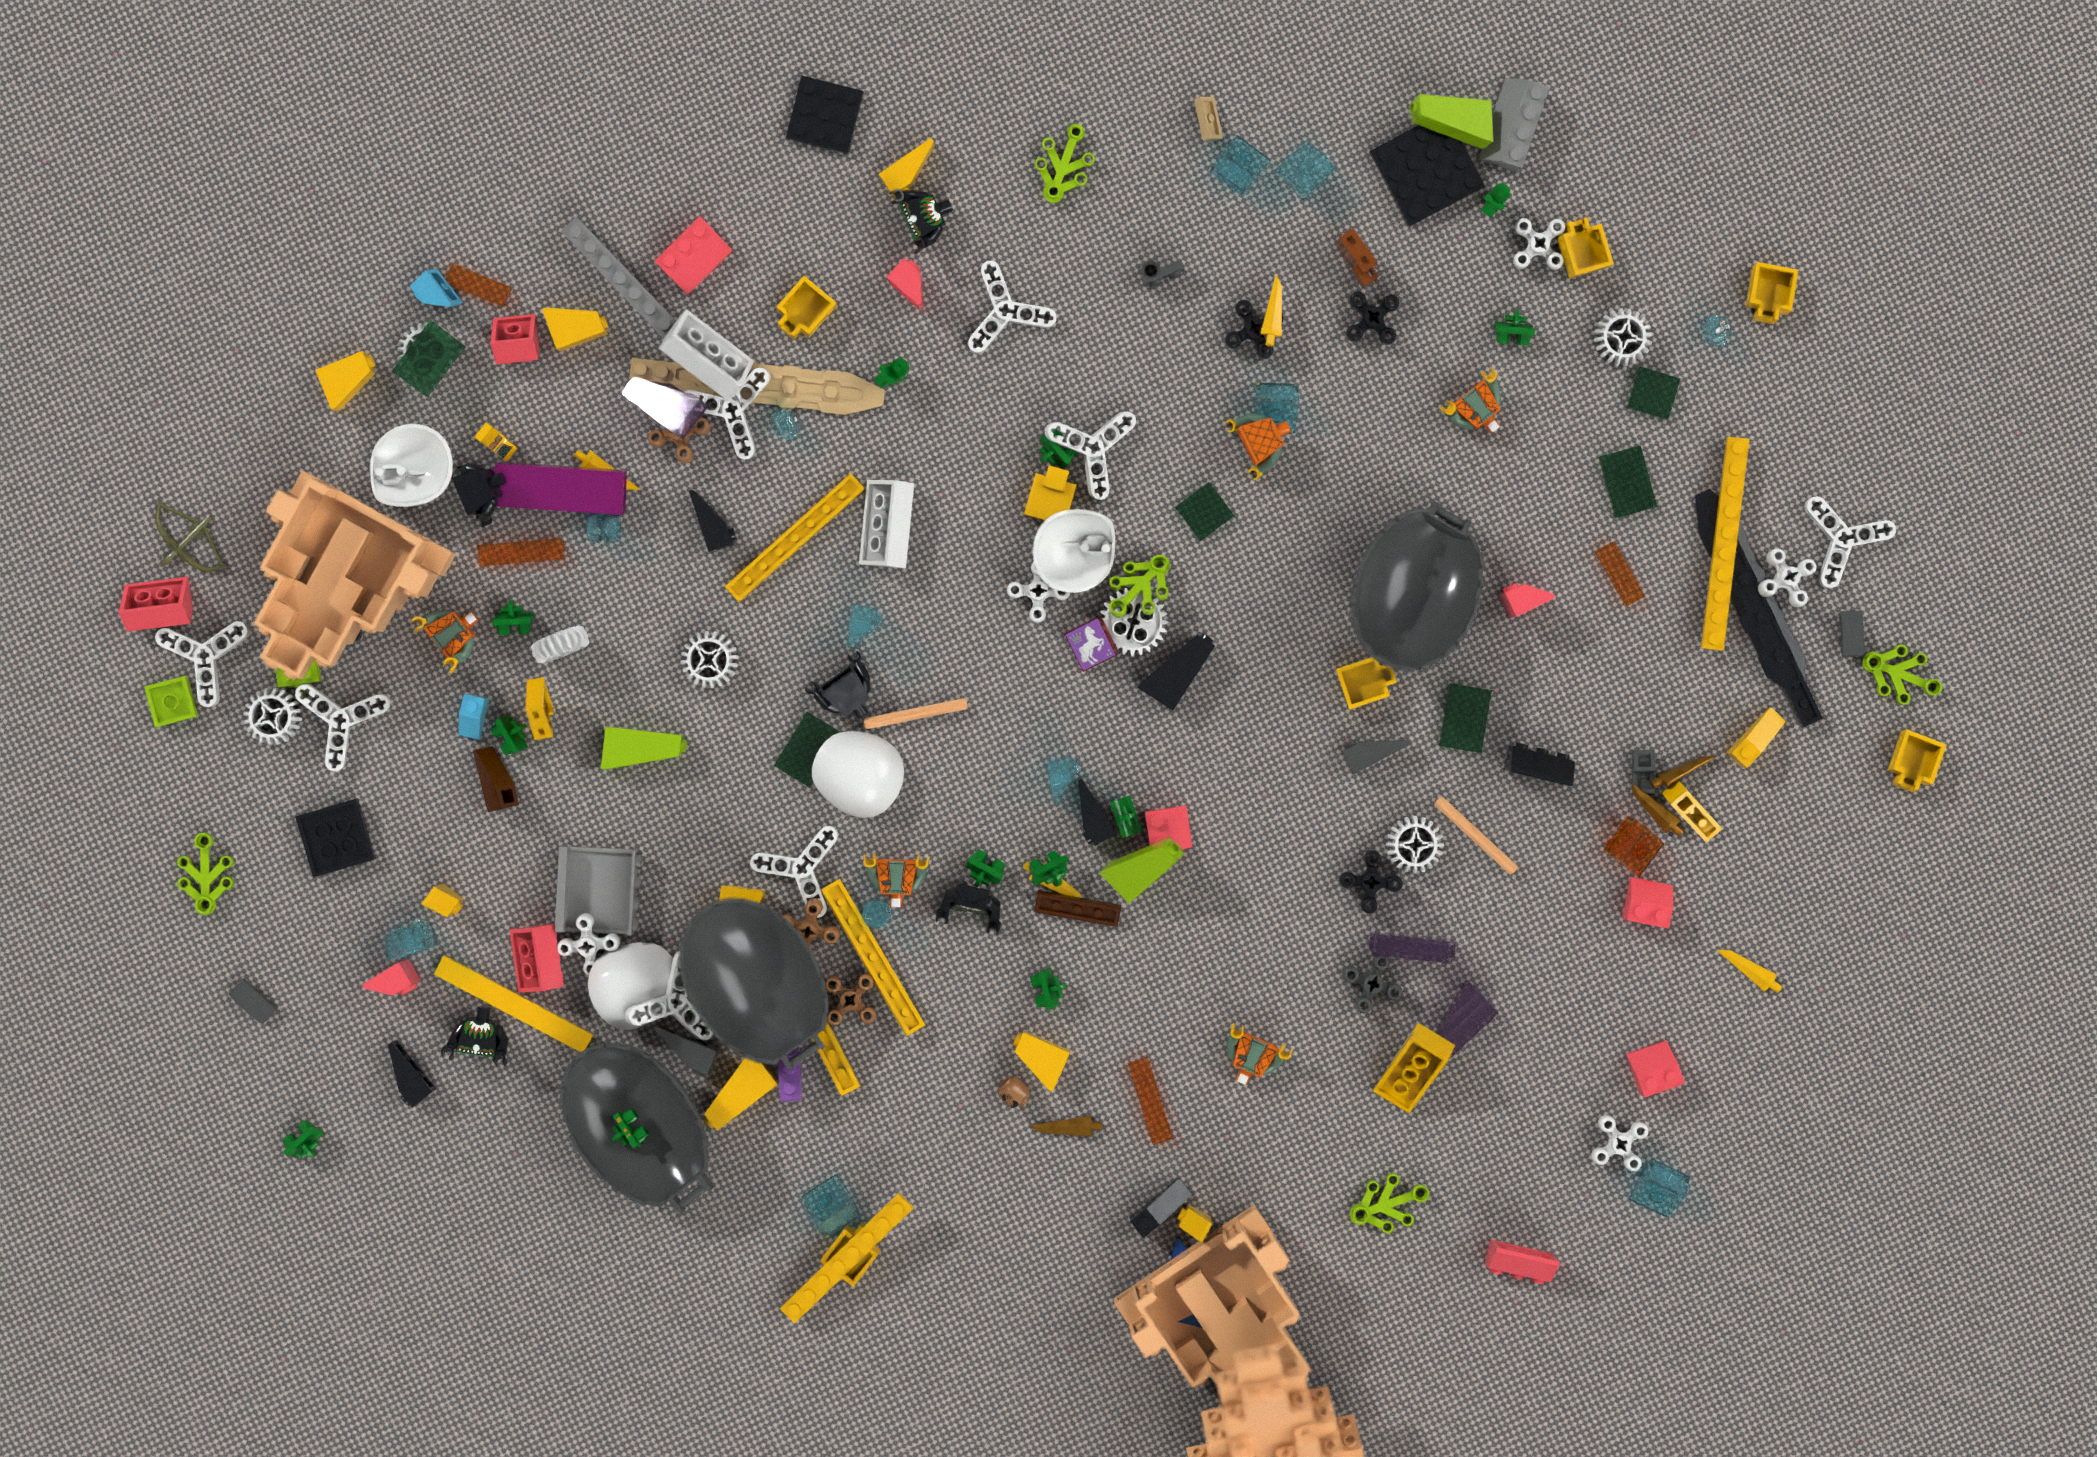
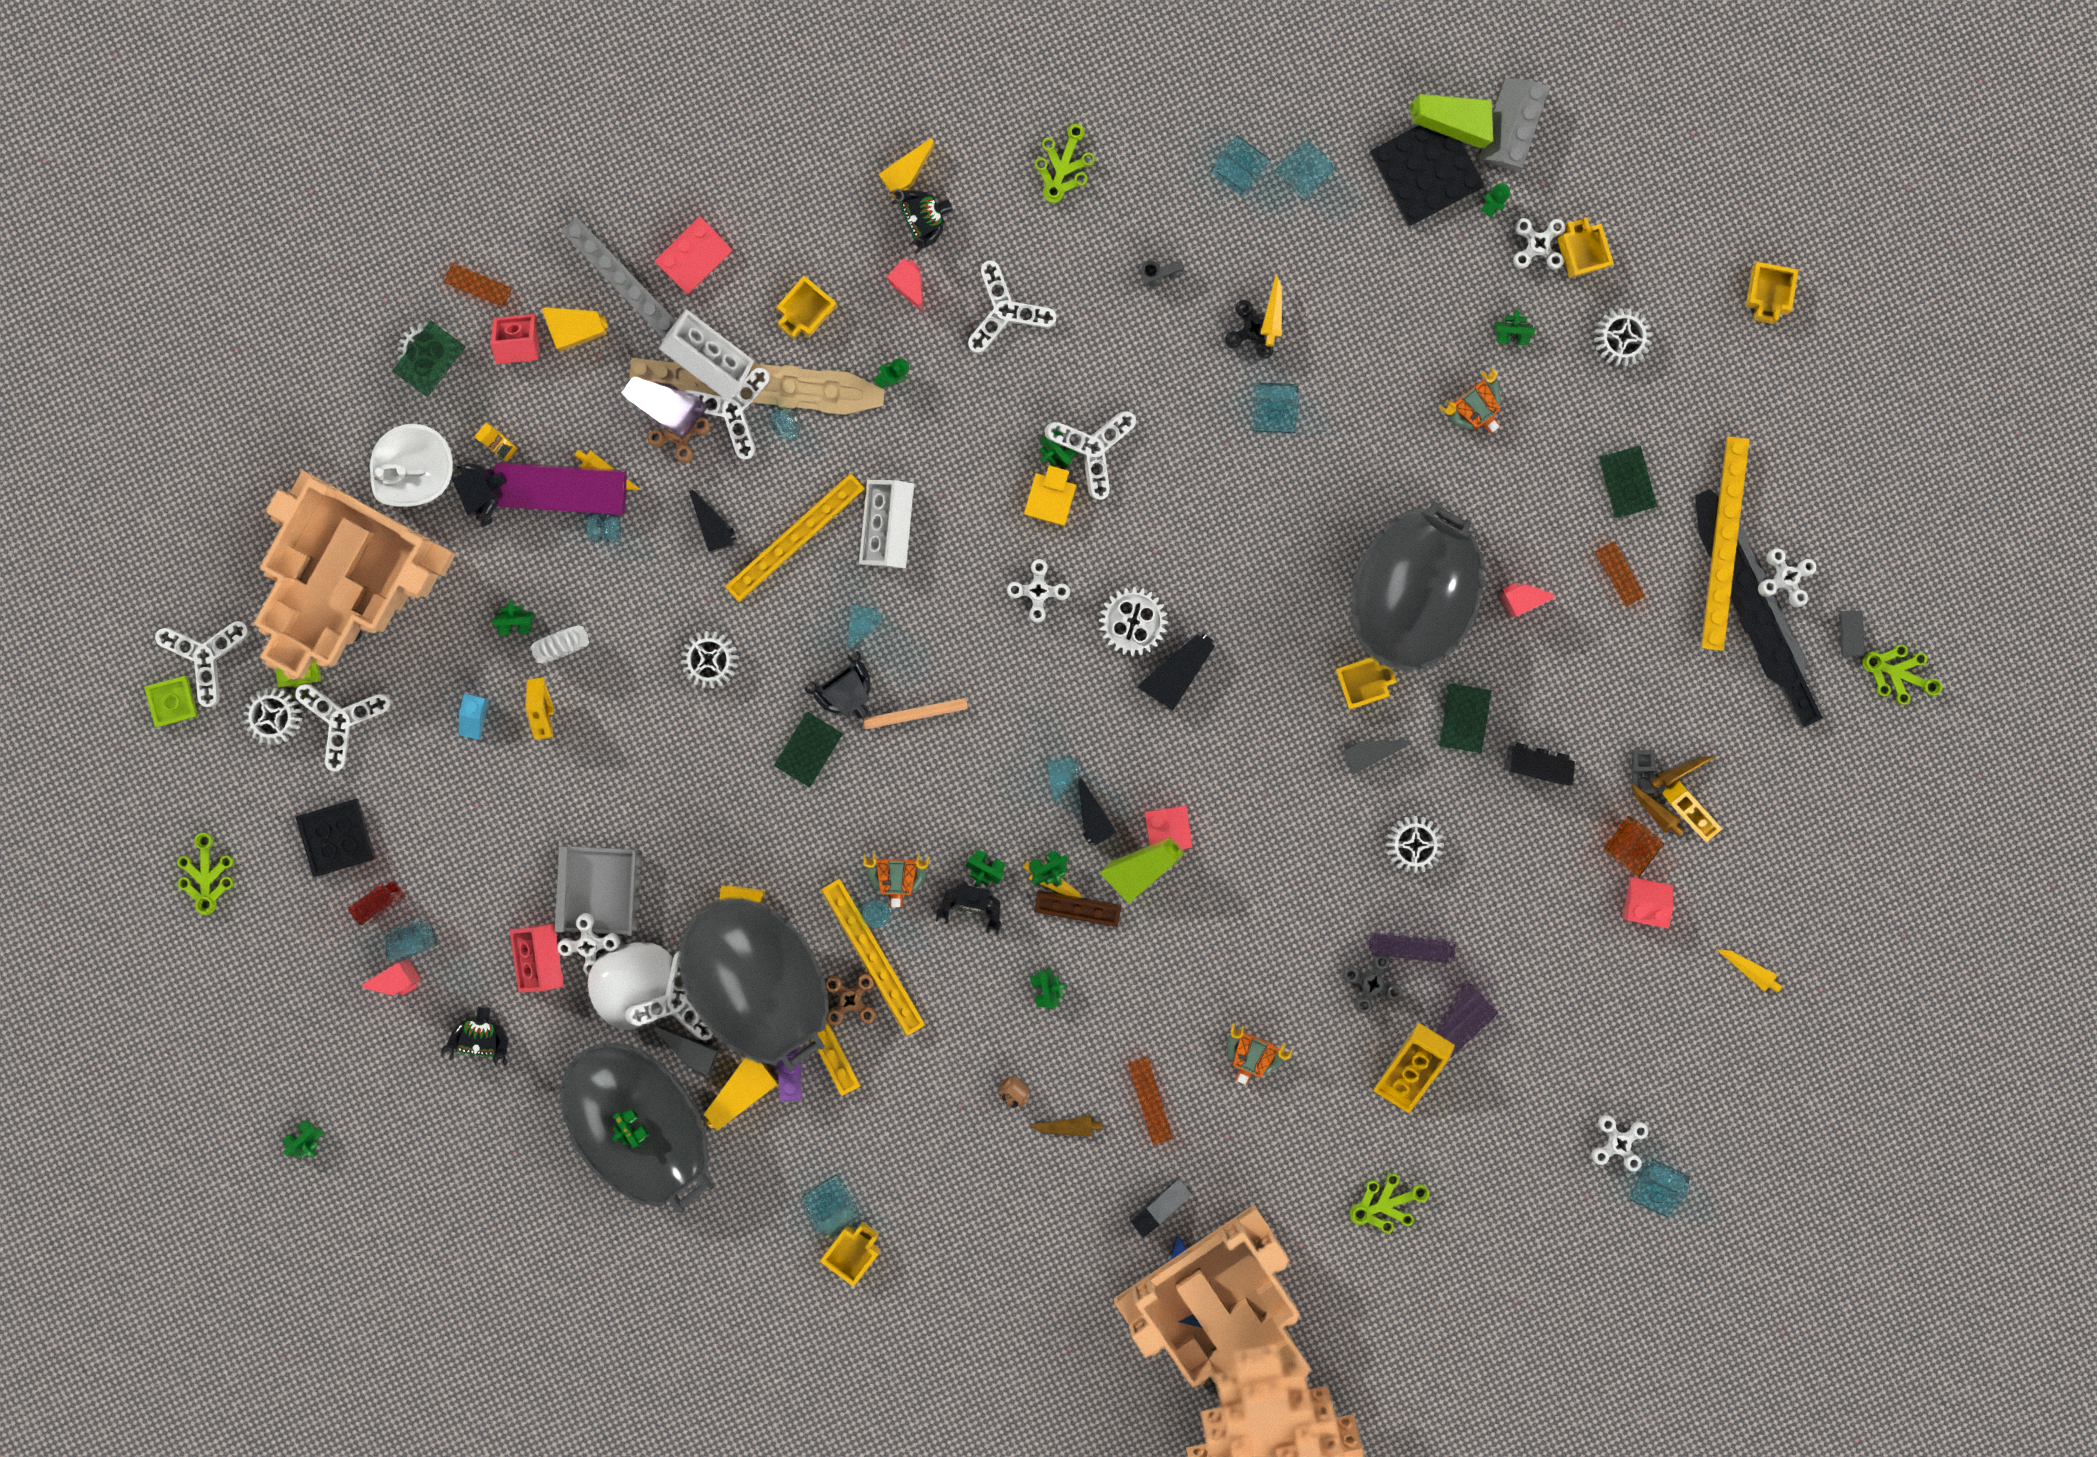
coral slope [119,577,193,632] -> none
olive piece [155,501,227,572] -> none
dark grey slope [229,978,277,1024] -> none
yellow slope [315,351,376,412] -> none
black slope [388,1040,437,1108] -> none
medium azure slope [410,268,462,307] -> none
torso [410,610,479,673] -> none
yellow slope [422,884,464,917] -> none
yellow tile [434,955,594,1052] -> none
reddish brown slope [473,746,519,812] -> none
clear orange plate [478,538,565,567] -> none
green hips [490,715,528,755] -> none
lime slope [601,727,687,770] -> none
white piece [750,826,838,918] -> none
yellow plate [780,1192,914,1324] -> none
medium nougat gear [782,898,840,952] -> none
black plate [786,75,864,154] -> none
white piece [812,731,904,818] -> none
yellow slope [1013,1030,1070,1092] -> none
white piece [1033,510,1115,593] -> none
tile [1064,616,1120,672] -> none
lime plant [1109,555,1170,618] -> none
green hips [1110,795,1143,839] -> none
clear green tile [1175,482,1234,541] -> none
yellow slope [1177,1204,1212,1243] -> none
tan plate [1194,97,1223,141] -> none
torso [1225,413,1291,480] -> none
dark orange piece [1335,228,1379,289] -> none
black gear [1339,850,1403,914] -> none
black gear [1346,291,1400,345] -> none
light nougat axle [1434,797,1518,874] -> none
coral slope [1485,1239,1560,1284] -> none
clear green tile [1626,367,1681,420] -> none
coral slope [1626,1040,1685,1098] -> none
clear light blue head [1700,314,1732,347] -> none
yellow slope [1726,707,1786,768] -> none
white piece [1804,496,1896,588] -> none
yellow piece [1887,729,1947,792] -> none
none -> clear red panel [348,880,406,926]

